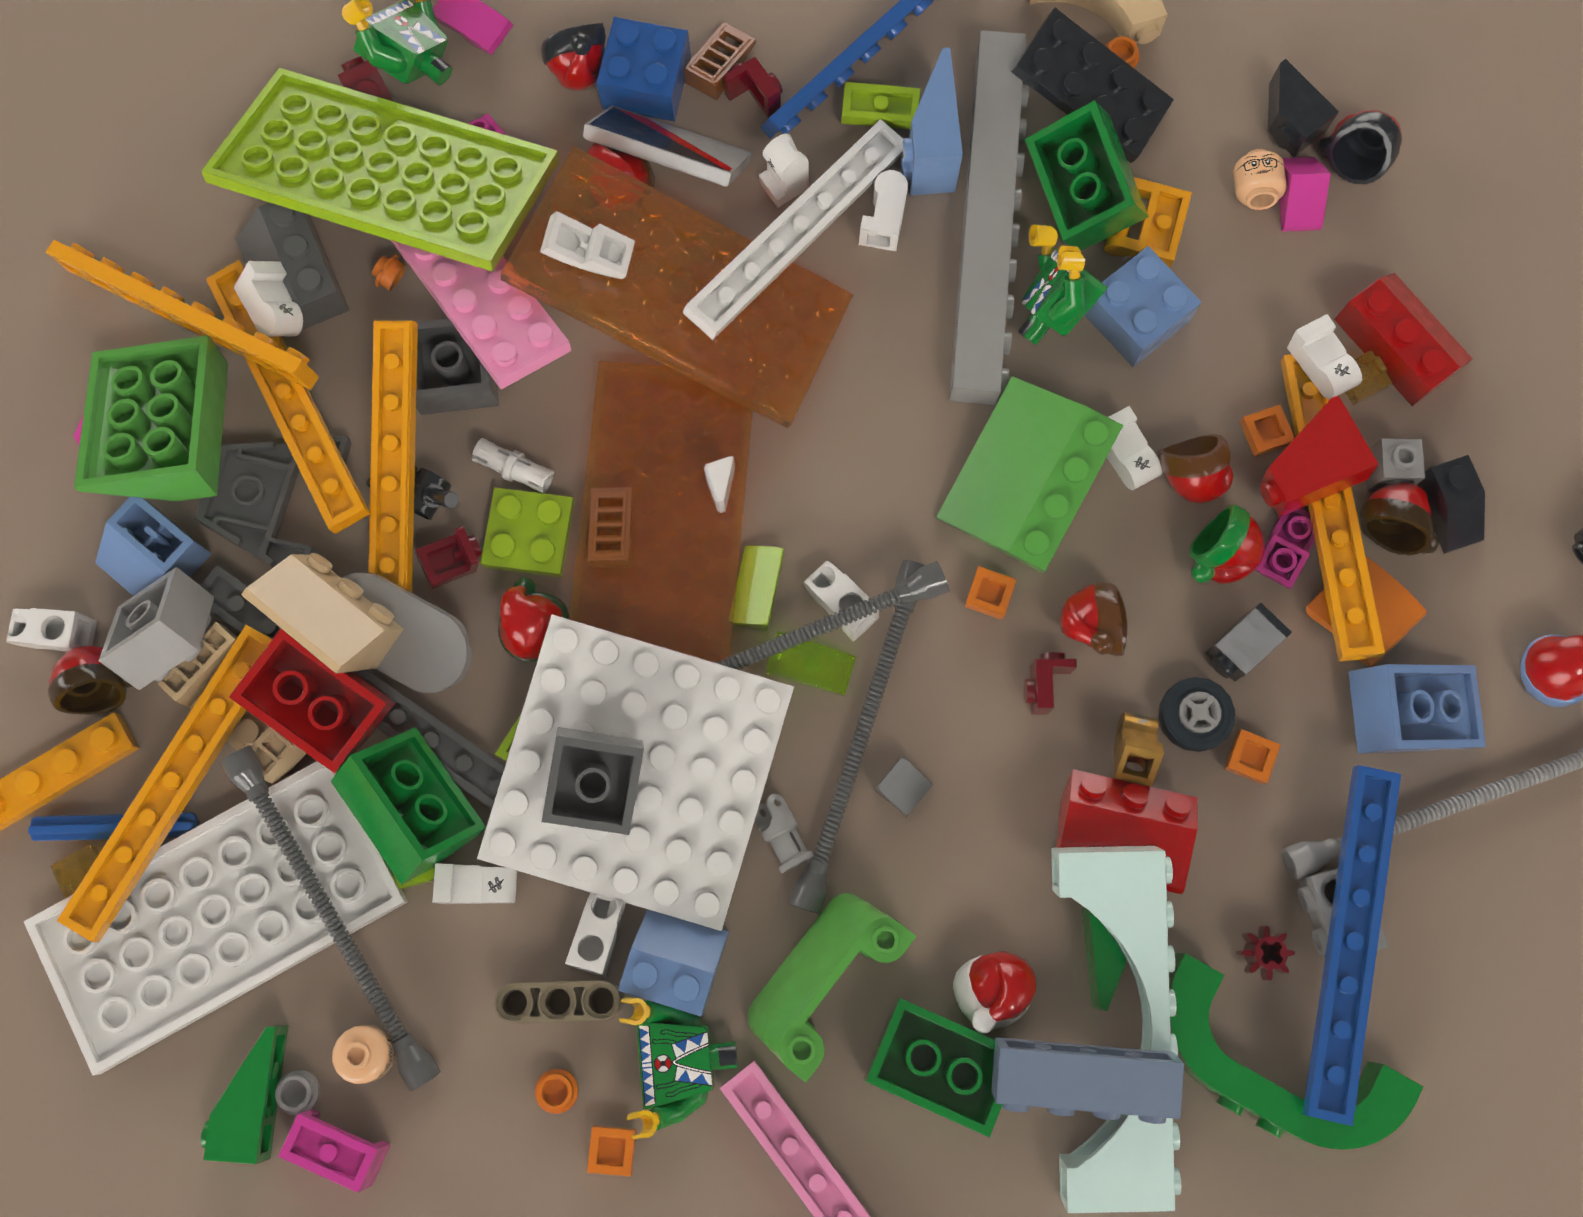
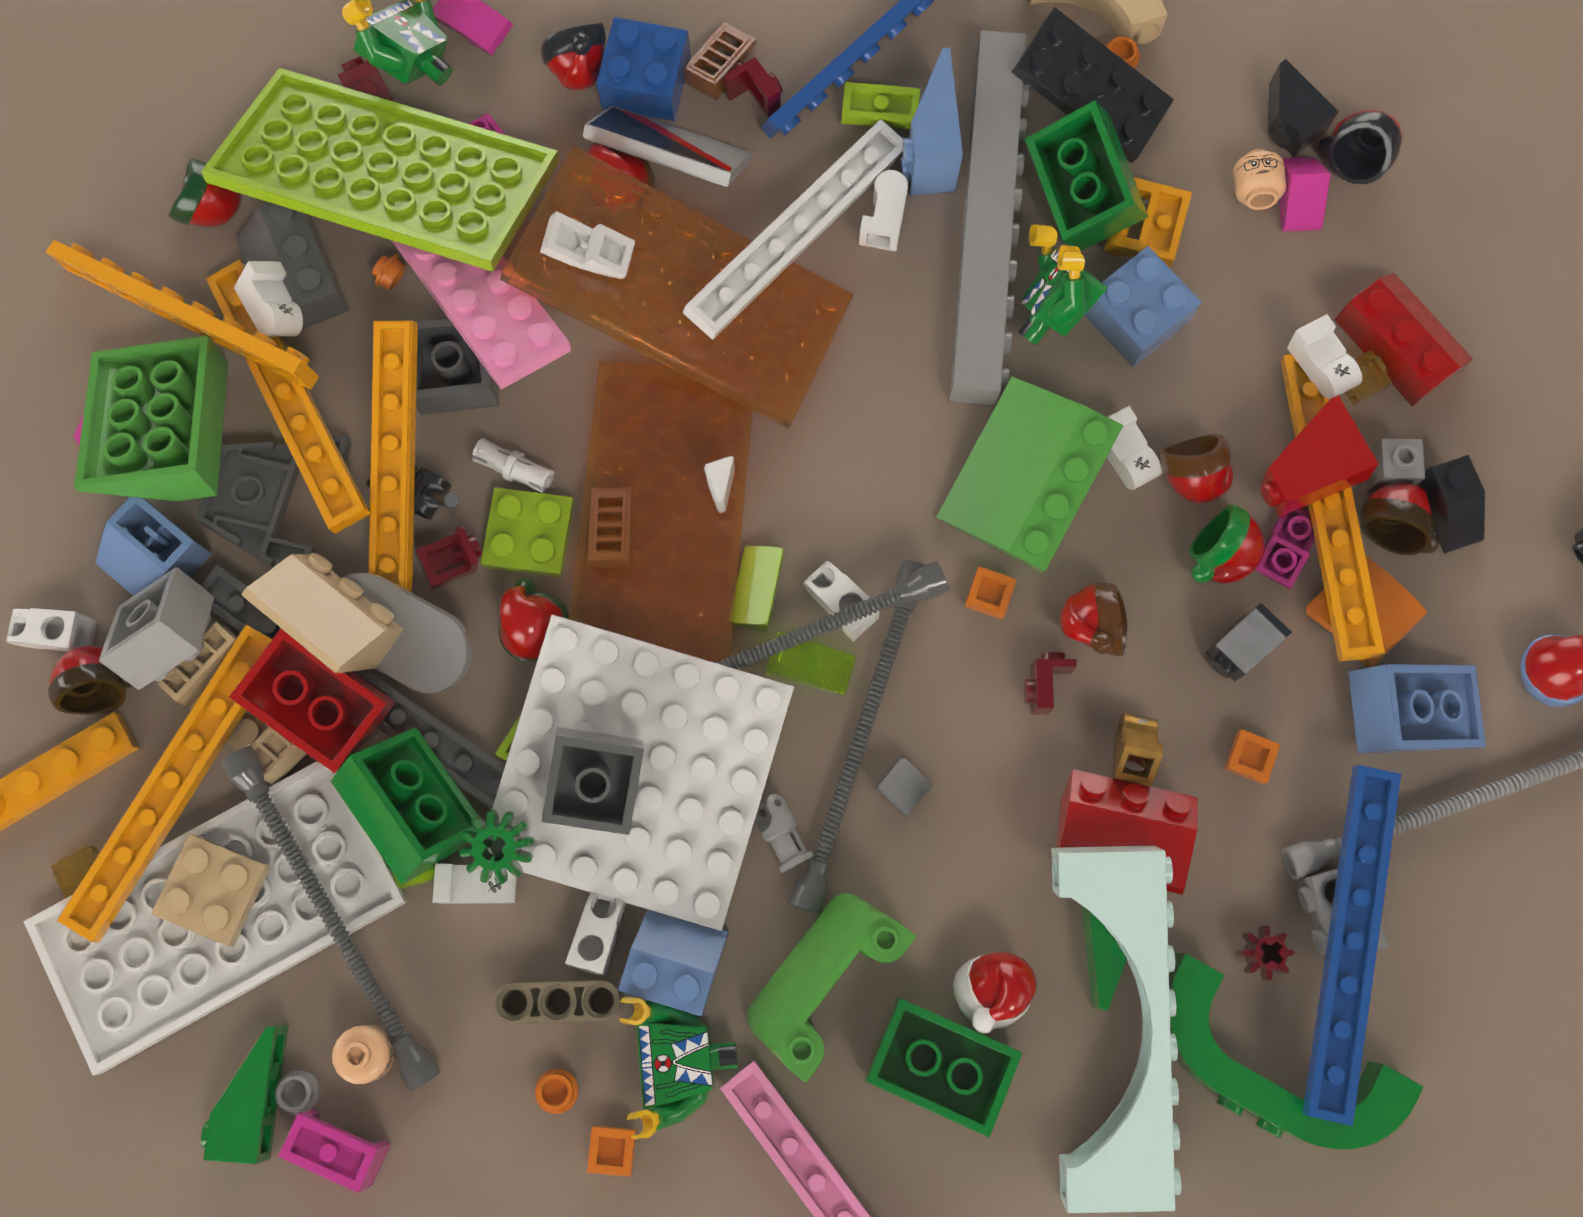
blue axle [28,812,200,841] -> none
white leg [758,134,809,208] -> none
sand blue brick [991,1037,1184,1124] -> none
black wheel [1158,677,1235,752] -> none
orange plate [1239,404,1295,457] -> none
none -> tan plate [151,834,271,947]
none -> piece [168,159,242,228]
none -> green gear [459,809,535,884]

